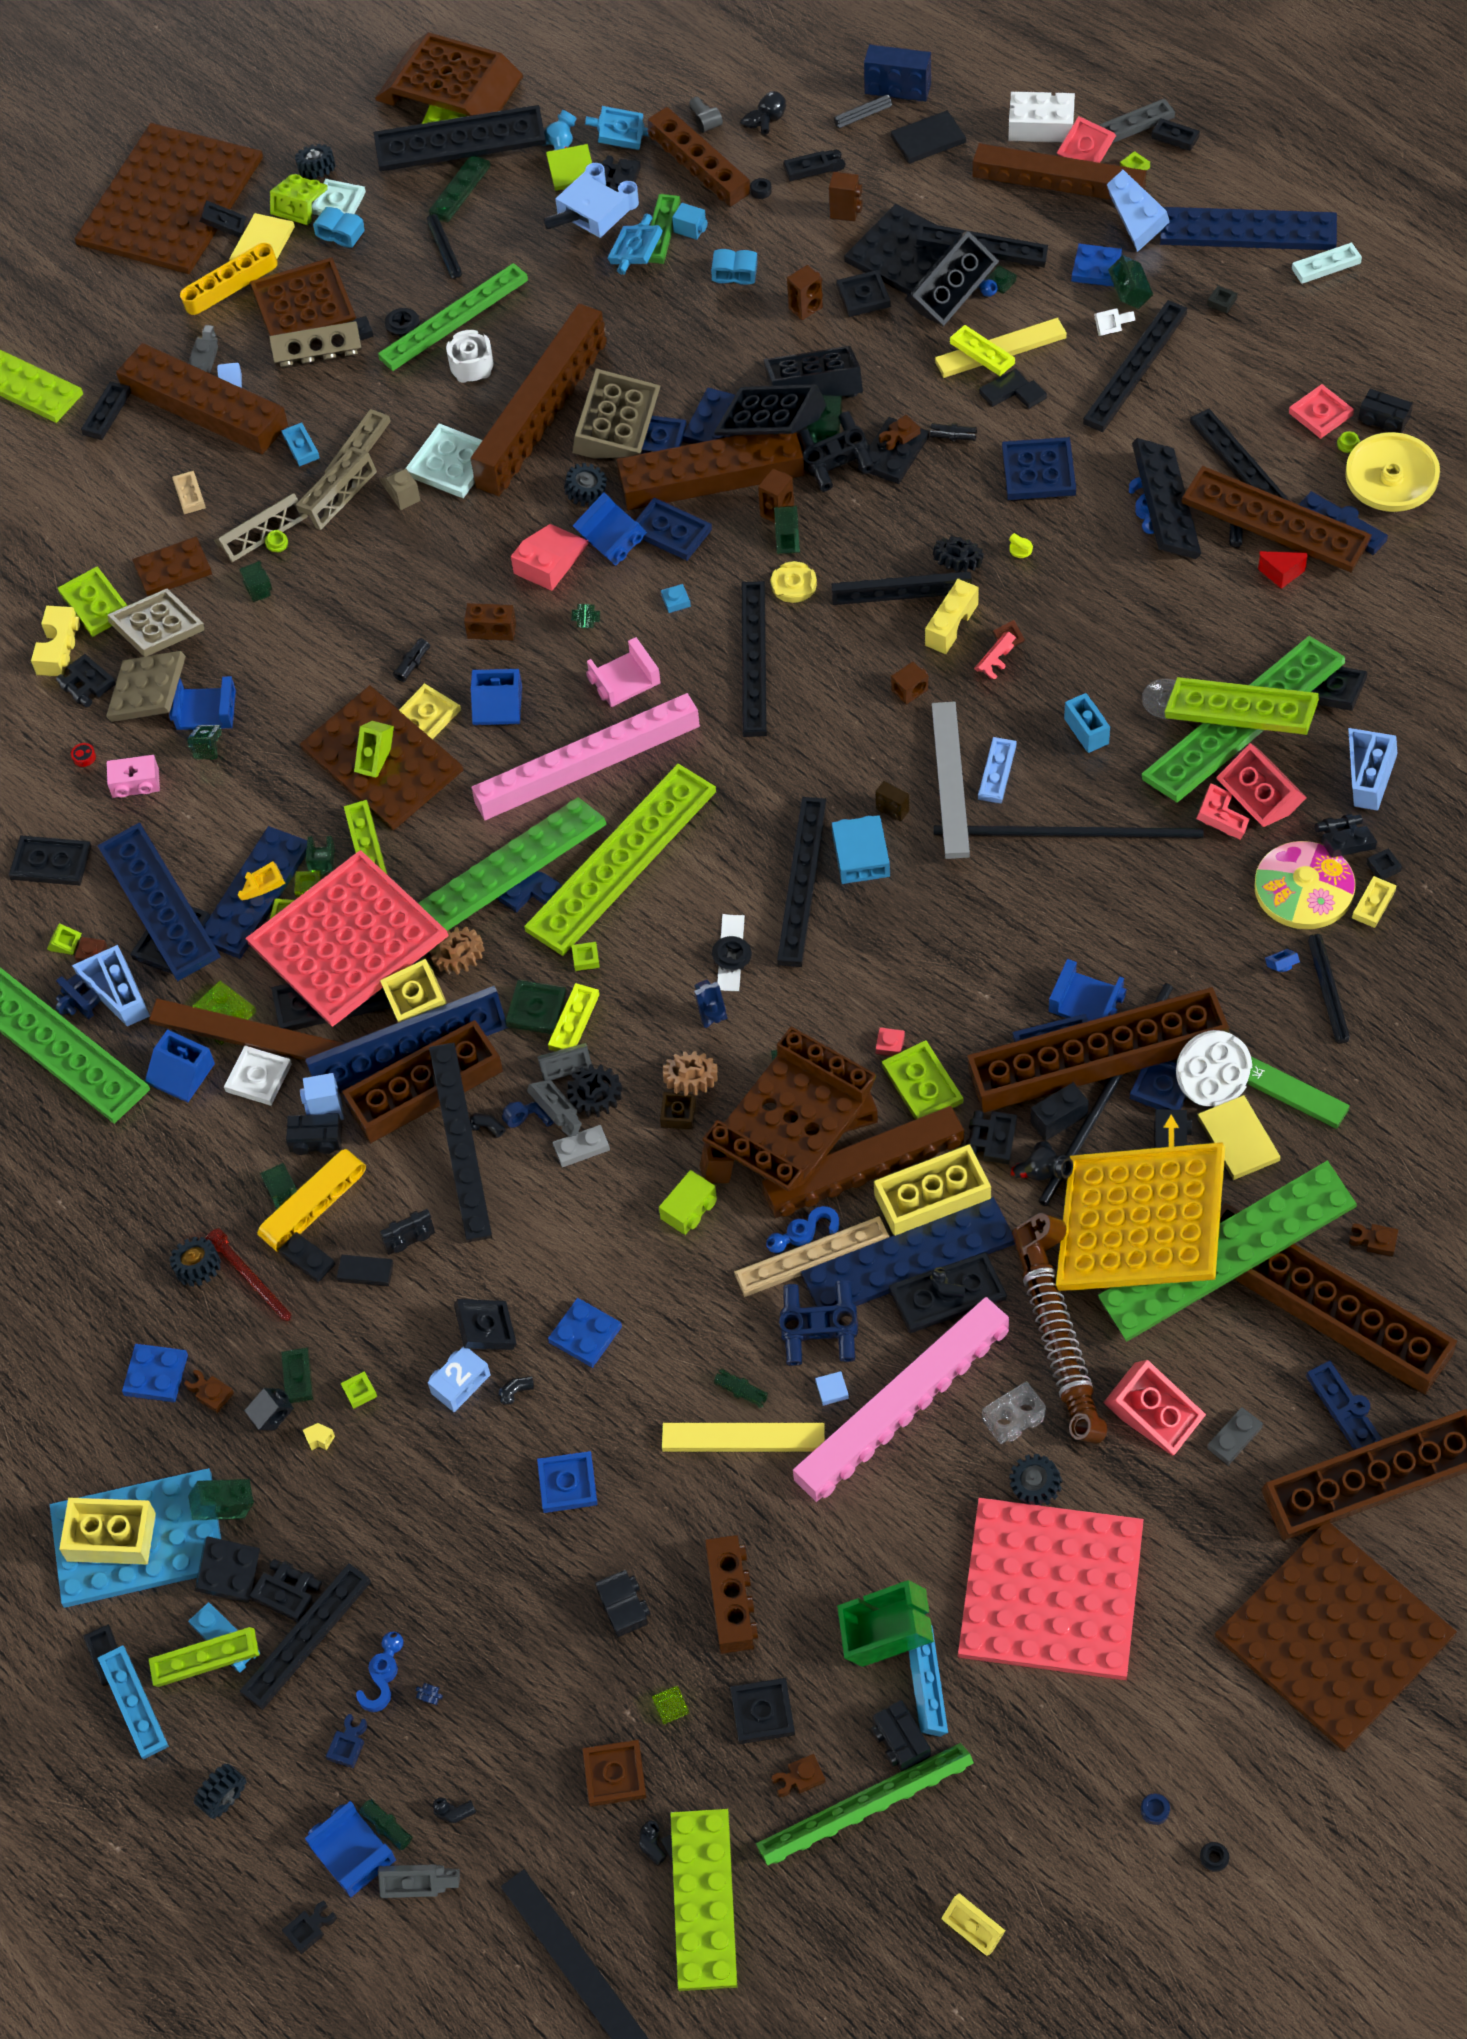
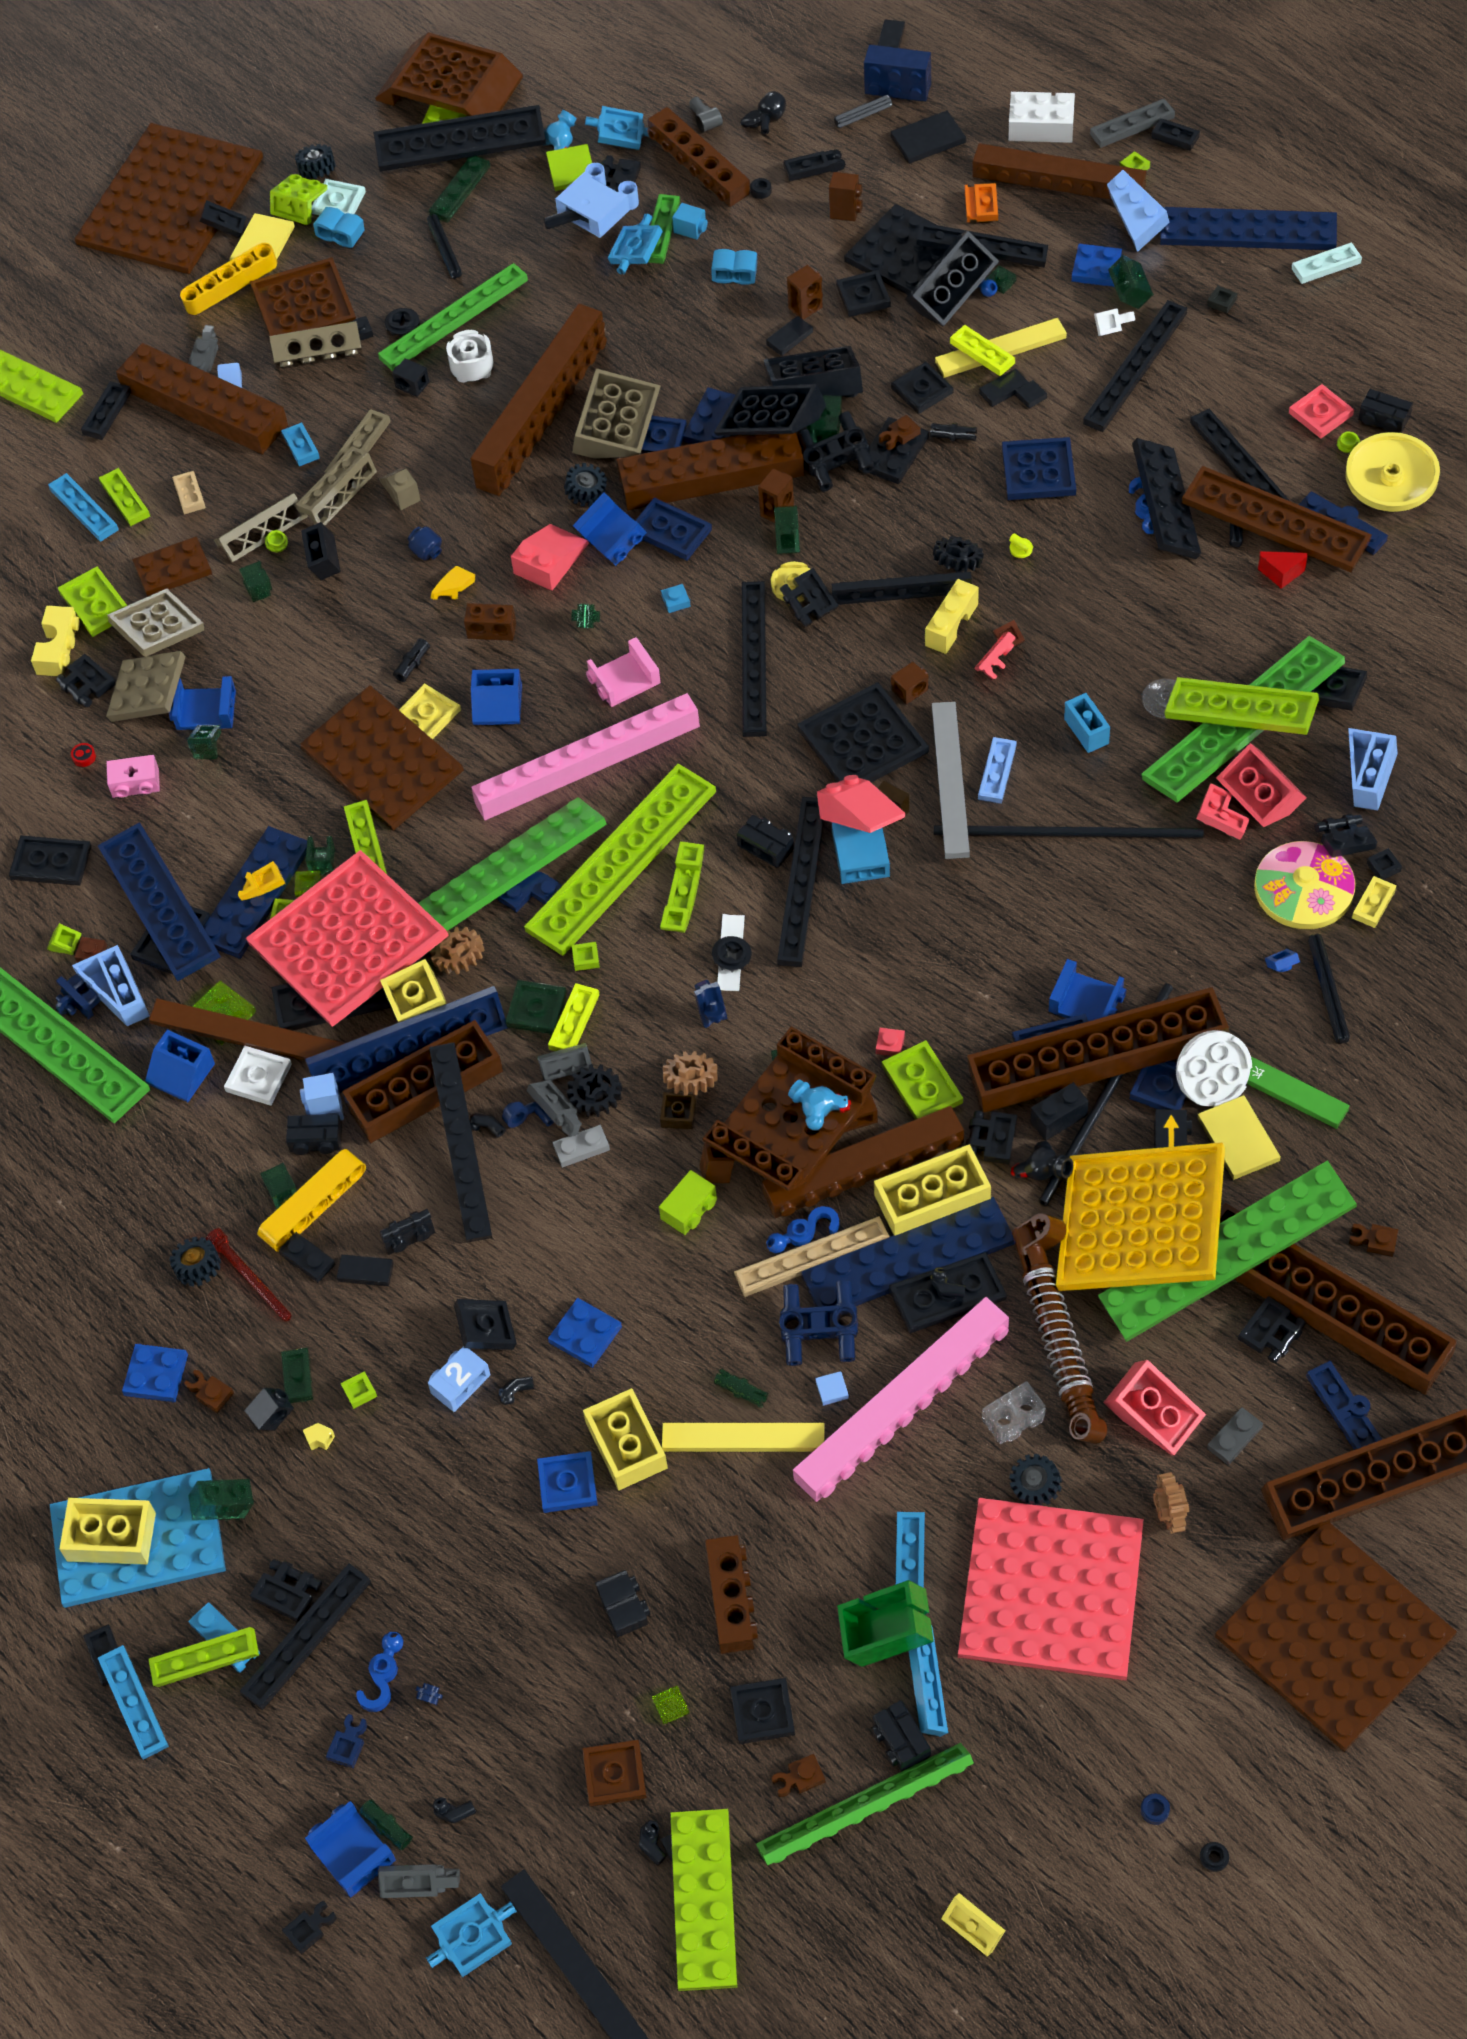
black plate [194,1536,260,1603] -> none
black wheel [194,1763,247,1819] -> none
lime slope [354,721,394,778] -> none
light aqua plate [406,424,483,498] -> none
coral plate [1057,116,1116,163] -> none
none -> dark azure plate [48,473,119,542]
none -> lime plate [99,468,150,526]
none -> black brick [301,522,341,580]
none -> black brick [393,358,430,397]
none -> dark blue head [408,526,442,560]
none -> dark azure plate [426,1893,517,1977]
none -> yellow slope [431,566,475,600]
none -> light yellow brick [583,1388,668,1491]
none -> lime slope [660,841,704,933]
none -> black brick [737,815,794,868]
none -> black tile [766,316,813,356]
none -> black plate [780,568,839,627]
none -> dark azure animal [788,1080,851,1130]
none -> black plate [797,682,929,783]
none -> coral slope [817,775,905,833]
none -> black tile [877,19,905,48]
none -> black tile [891,362,954,414]
none -> dark azure plate [896,1512,925,1588]
none -> orange plate [965,183,998,222]
none -> medium nougat gear [1153,1472,1189,1534]
none -> black plate [1238,1296,1306,1364]

